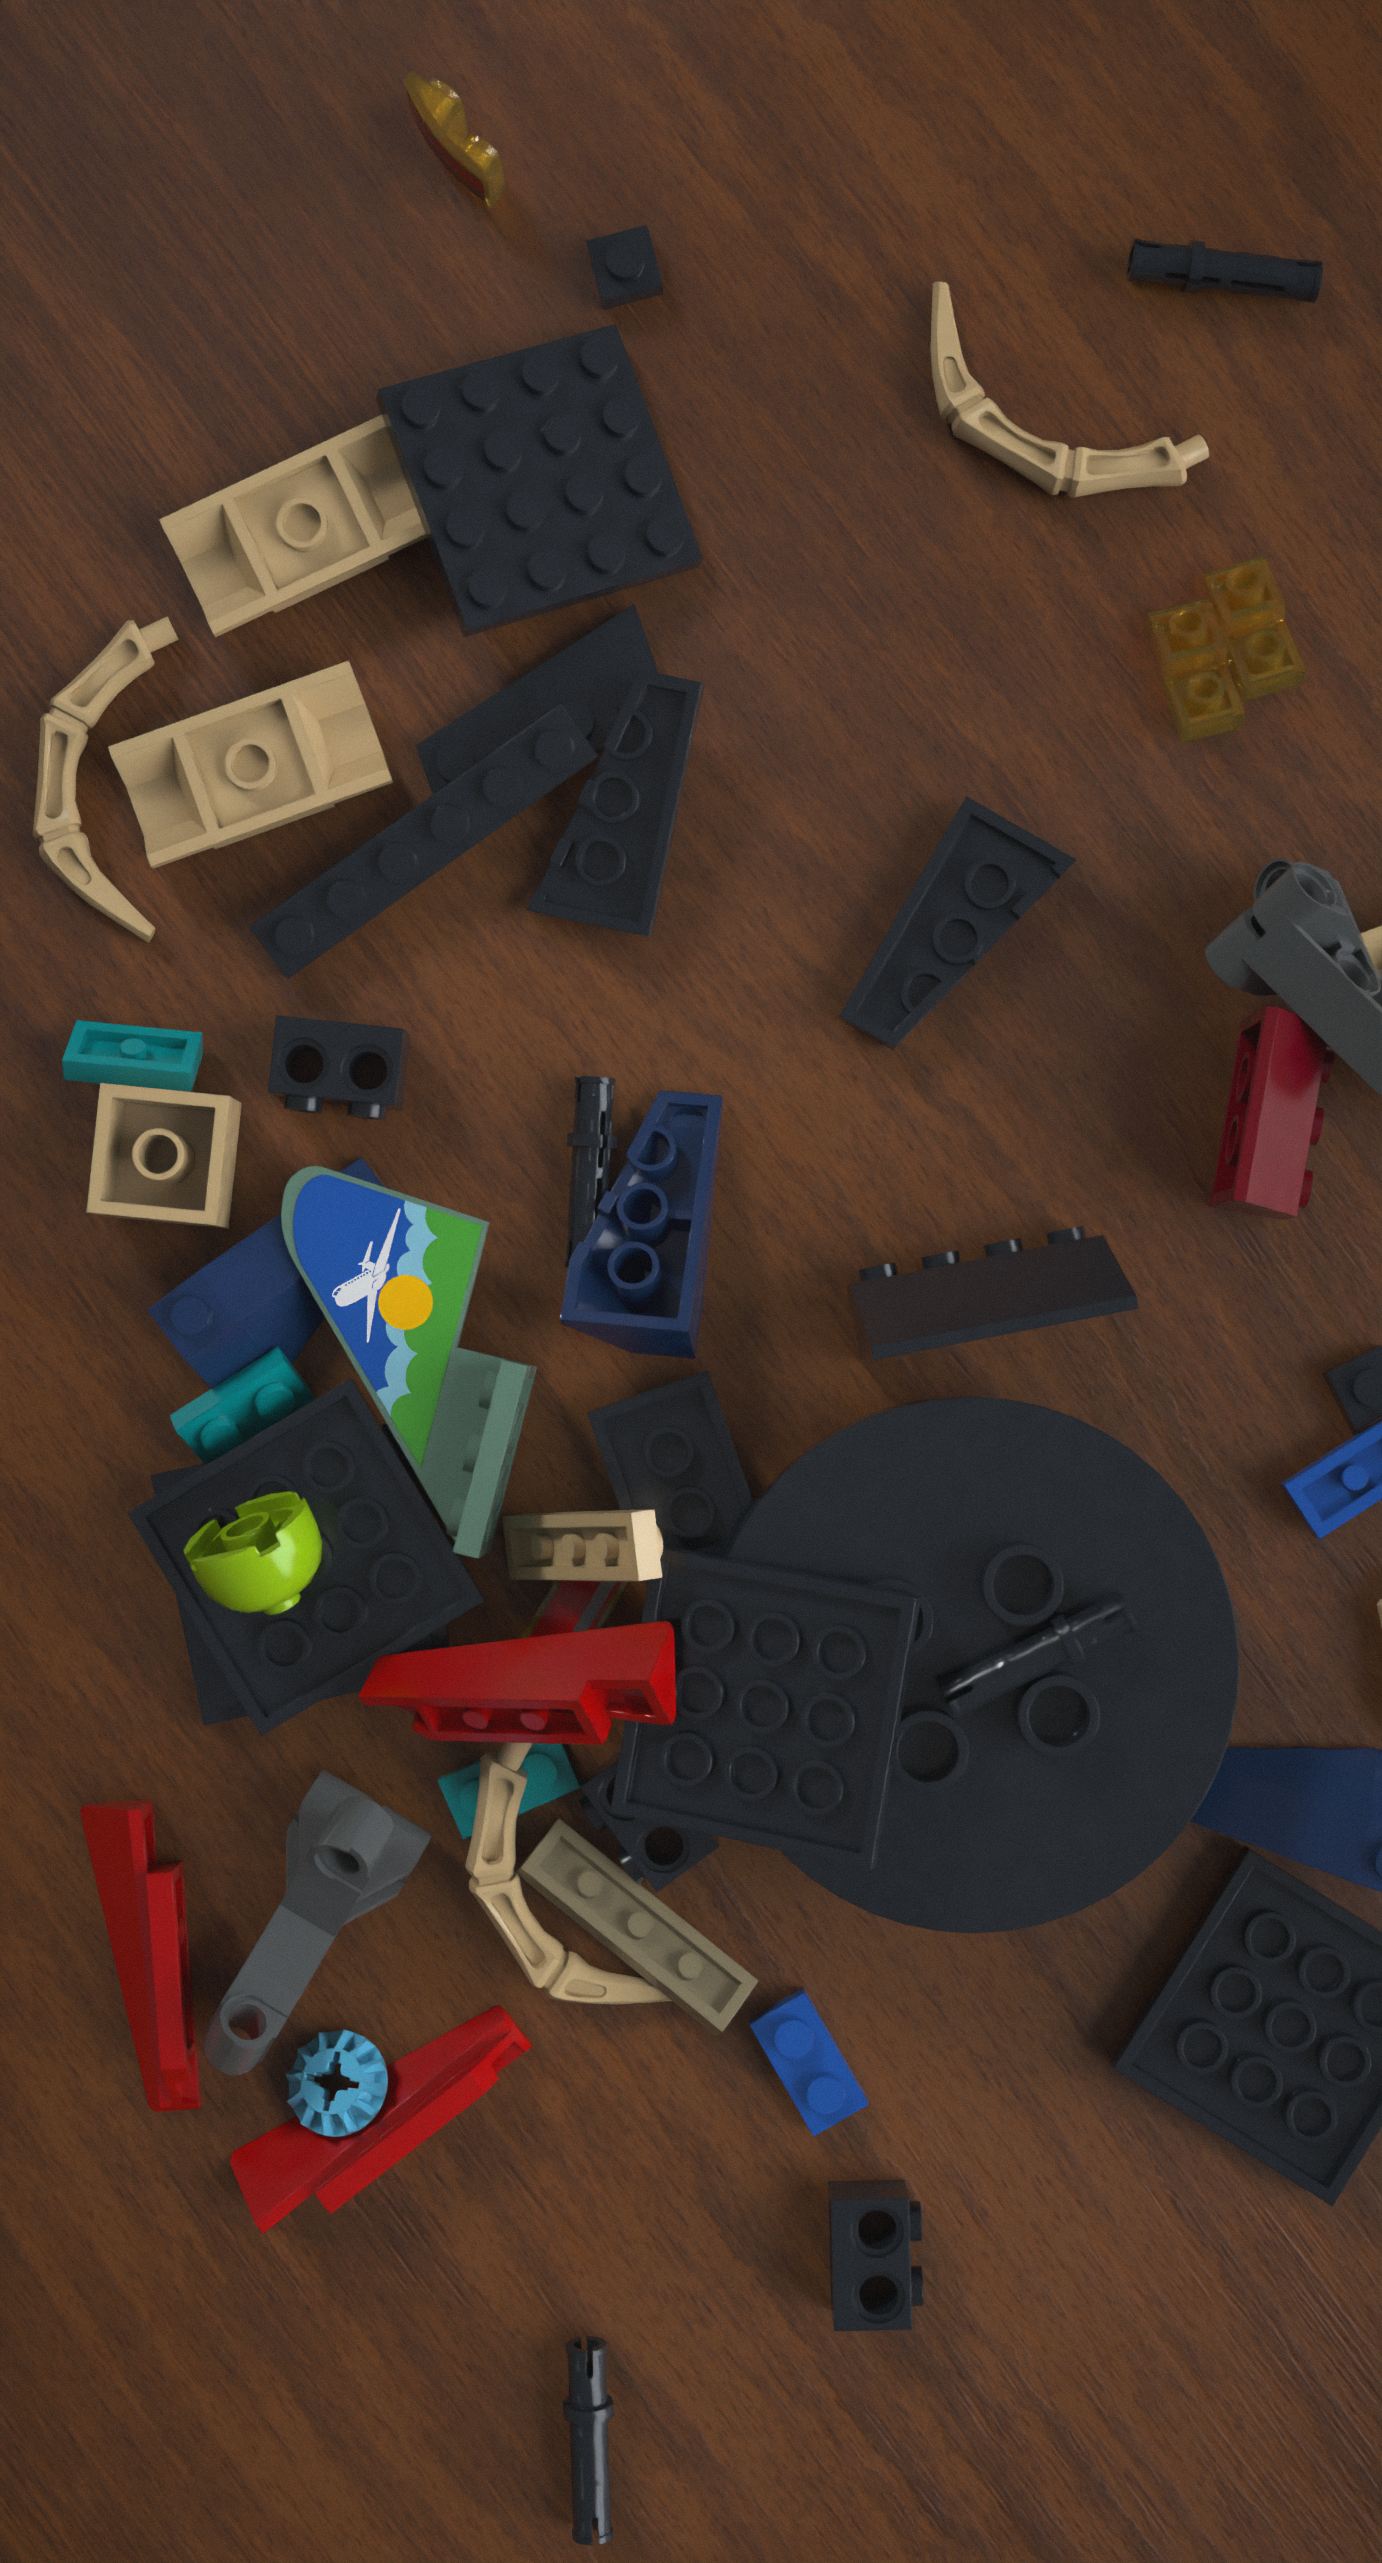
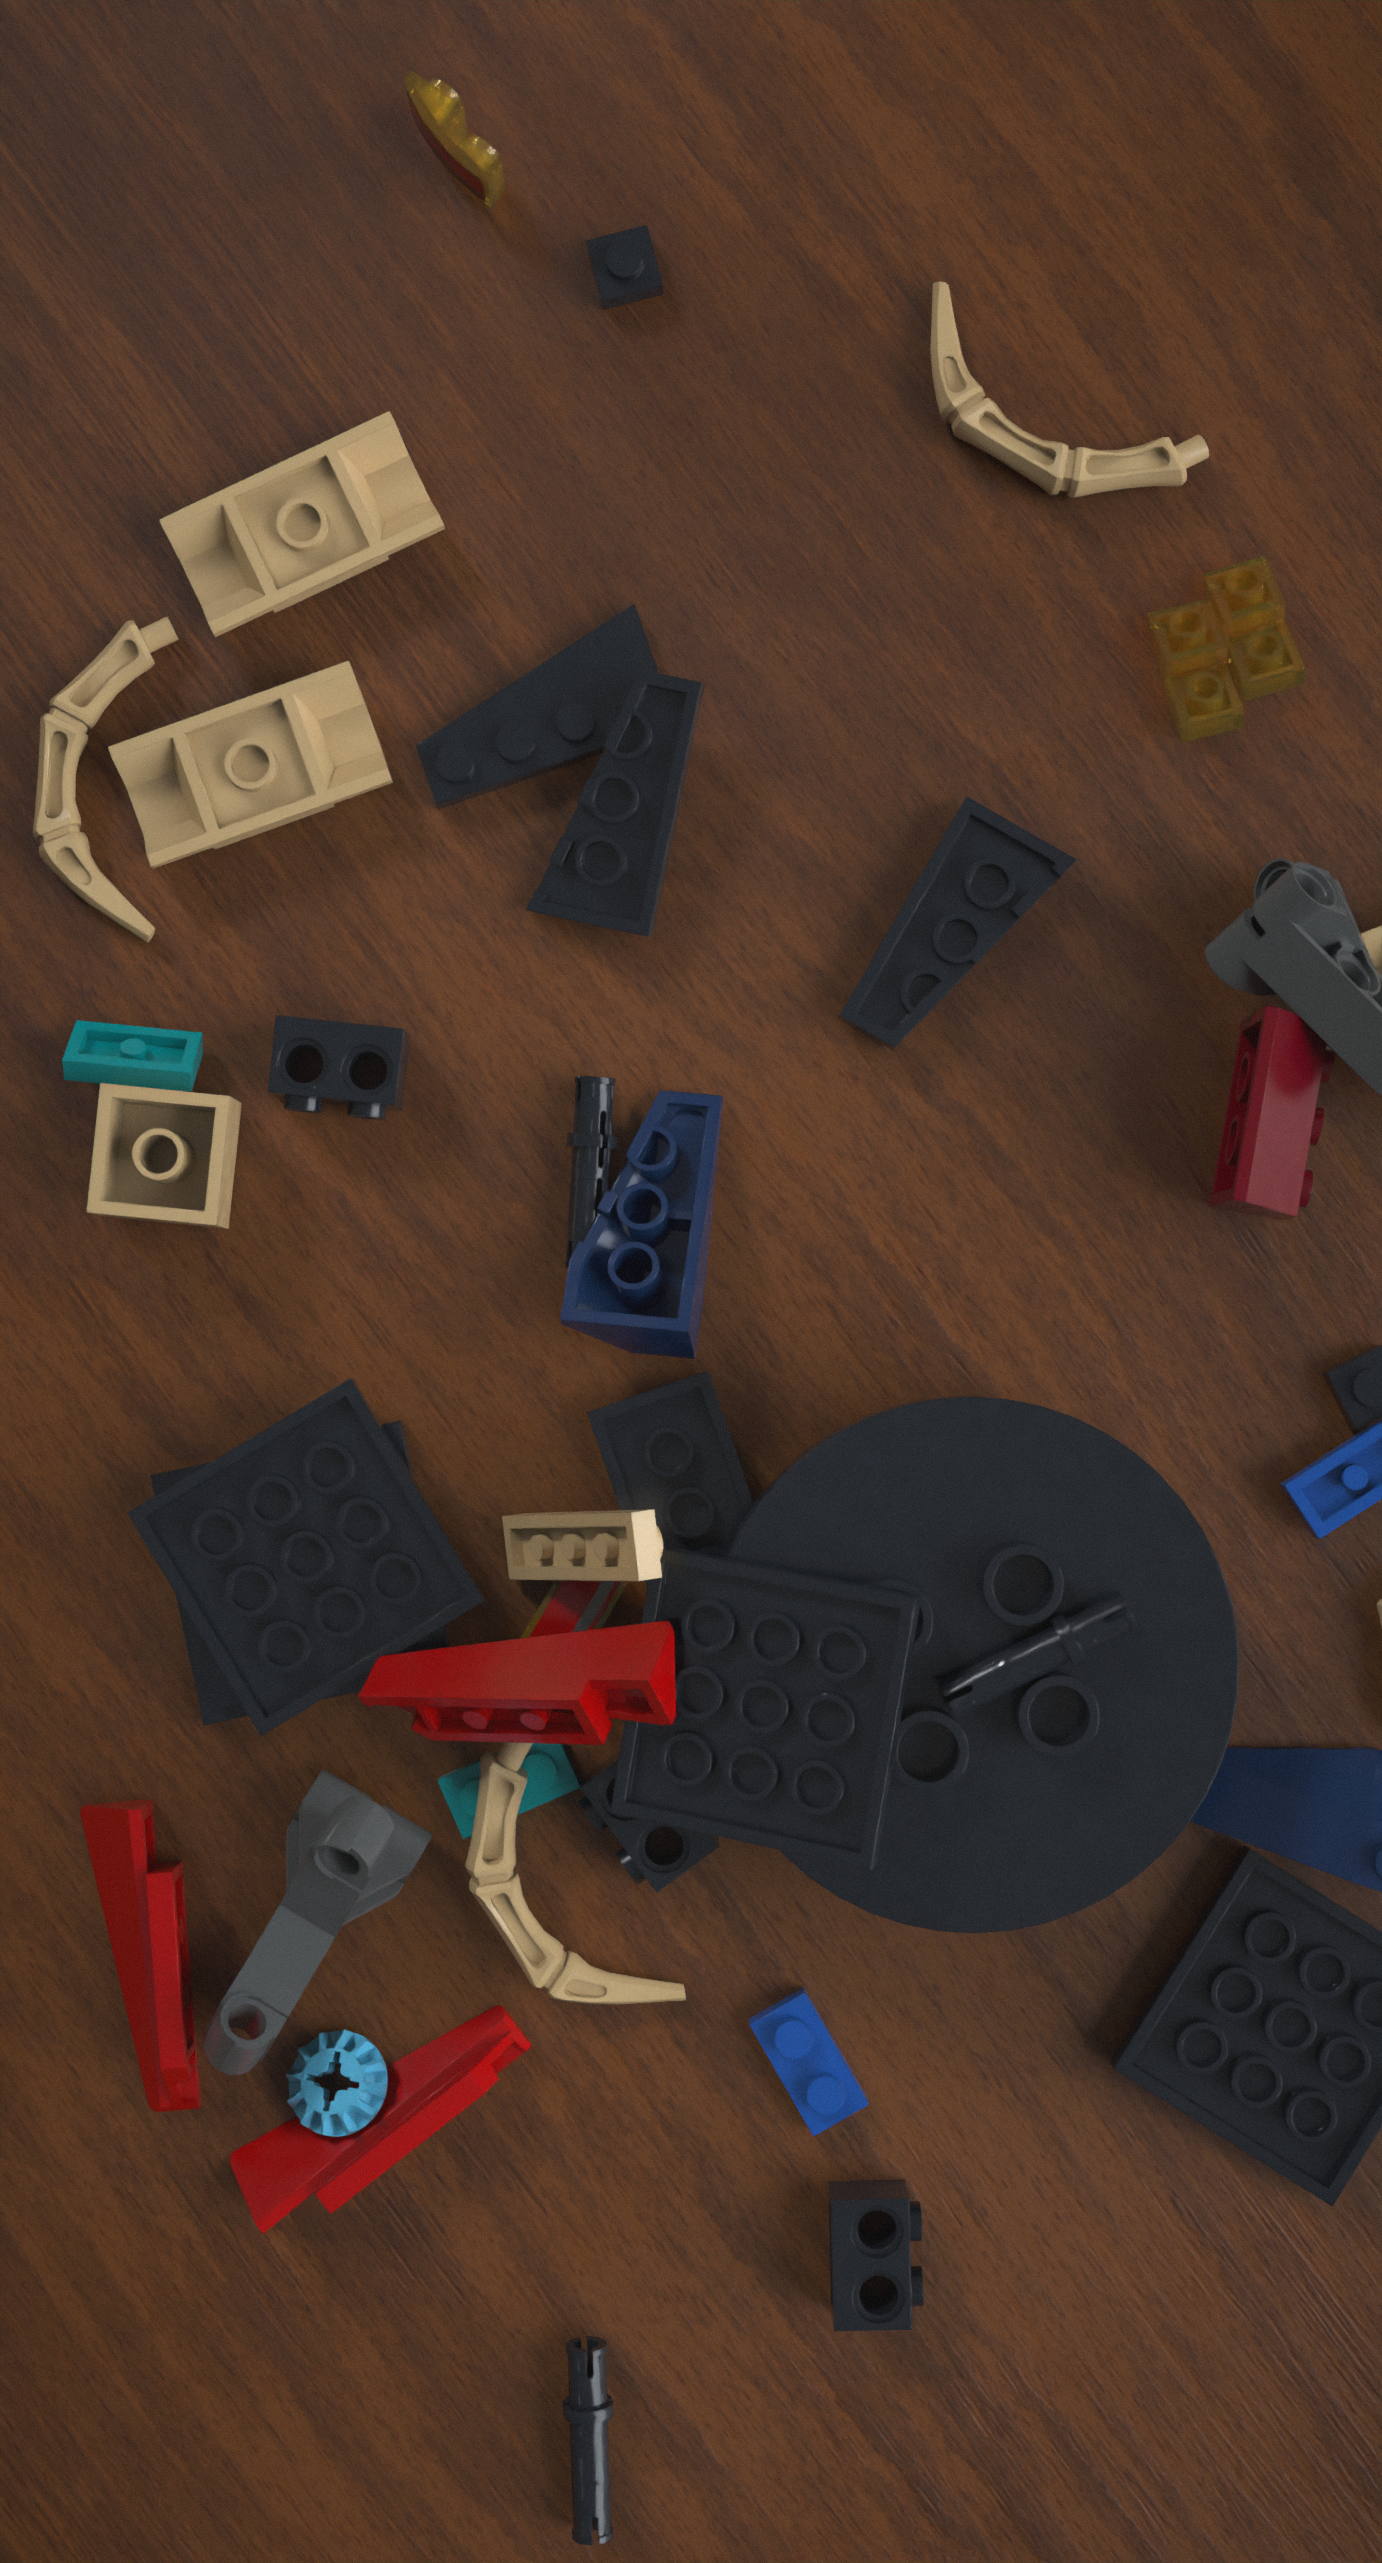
dark blue wedge [147,1158,384,1388] -> none
teal plate [170,1346,315,1464] -> none
lime cylinder [183,1491,322,1615] -> none
black plate [249,702,598,979] -> none
piece [281,1166,537,1558] -> none
black plate [376,324,703,638] -> none
dark tan plate [516,1818,758,2036] -> none
black slope [846,1226,1139,1360] -> none
black pin [1127,238,1323,303] -> none

